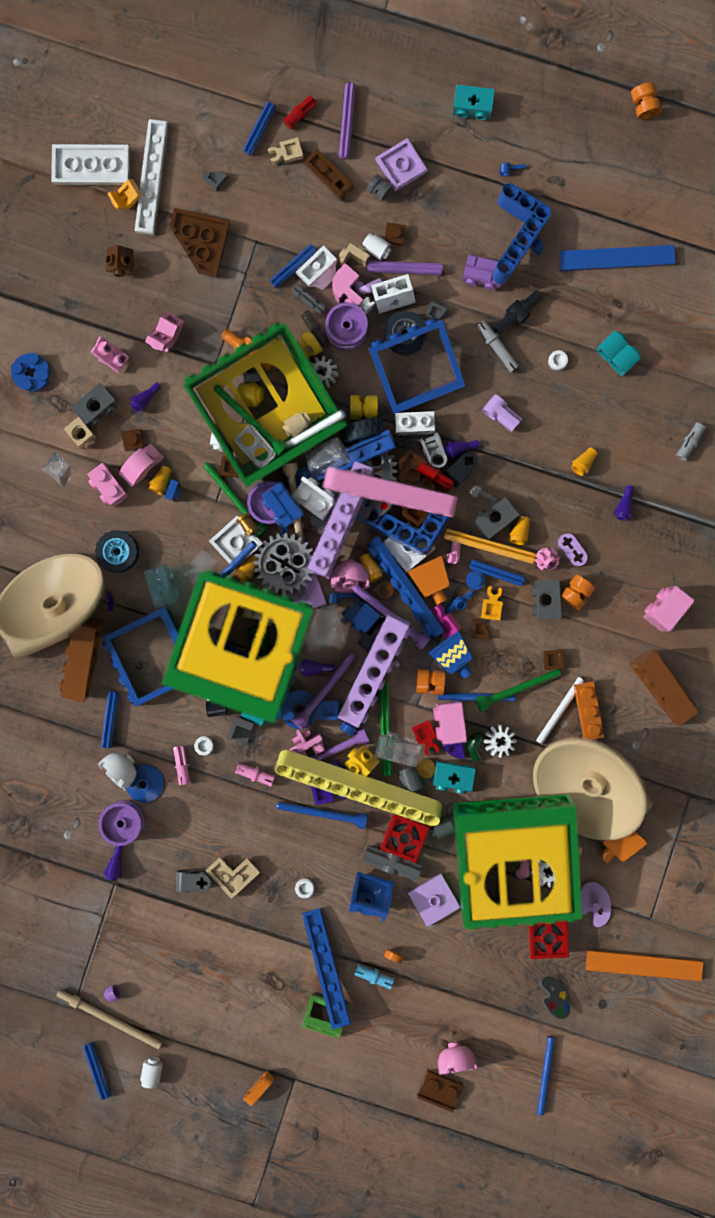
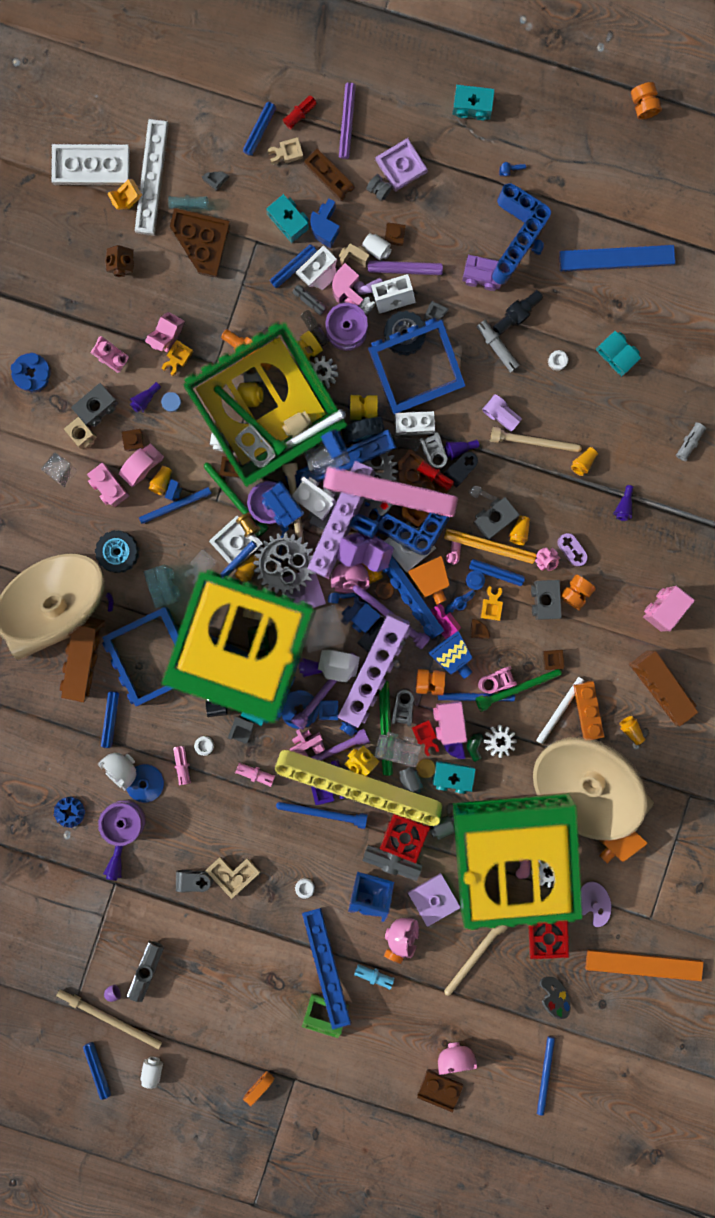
none -> blue gear [53,797,85,828]
none -> dark grey piece [127,941,165,1002]
none -> blue bar [139,487,212,524]
none -> medium blue tile [161,392,181,412]
none -> light orange plate [162,340,193,377]
none -> clear light blue pin [168,195,208,211]
none -> teal brick [266,194,309,243]
none -> blue brick [310,198,340,248]
none -> white slope [318,650,360,682]
none -> blue piece [321,429,347,459]
none -> medium lavender brick [335,532,394,572]
none -> blue piece [349,513,379,538]
none -> bright pink cylinder [385,918,419,958]
none -> dark grey piece [392,688,414,727]
none -> tan piece [444,925,508,996]
none -> bright pink piece [478,666,517,694]
none -> tan piece [490,427,582,452]
none -> light orange cone [620,716,645,745]

